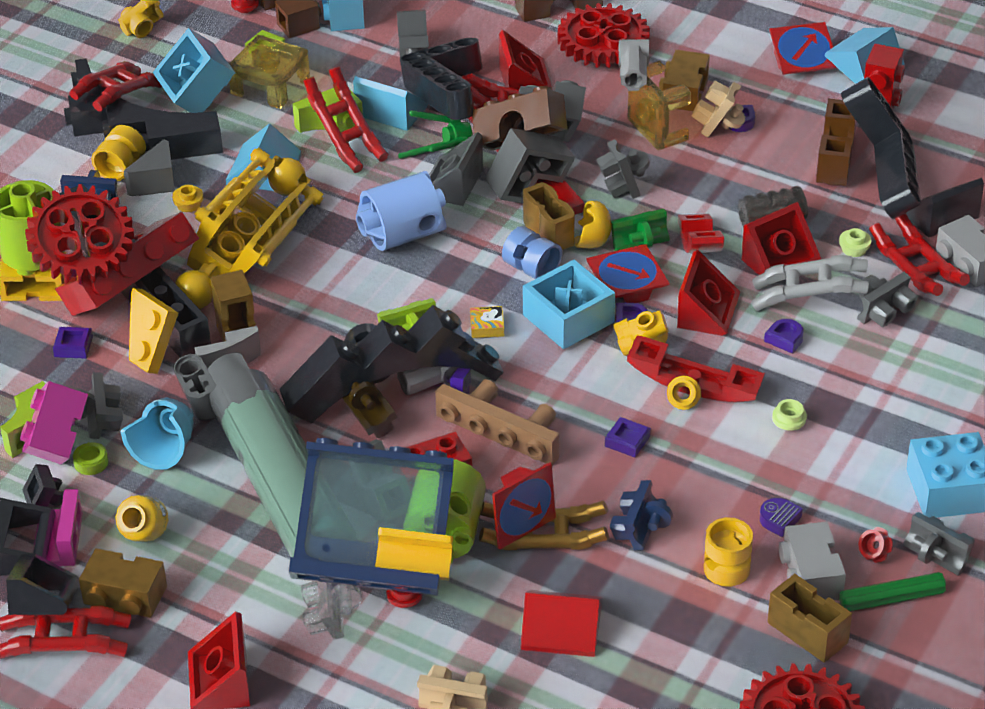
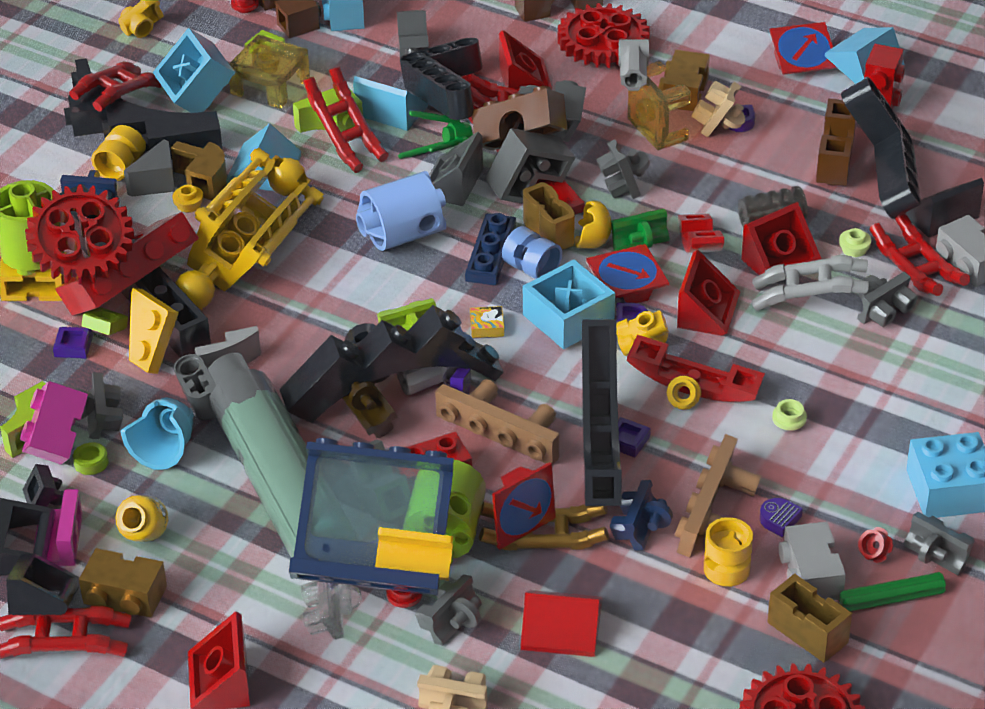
pearl gold brick [210,270,256,342] -> none
dark purple tile [764,319,804,354] -> none
none -> lime tile [81,307,128,335]
none -> pearl gold brick [171,141,227,200]
none -> dark grey hips [415,574,482,646]
none -> dark blue tile [465,213,516,286]
none -> black arch [582,319,622,506]
none -> medium nougat plate [675,434,762,558]

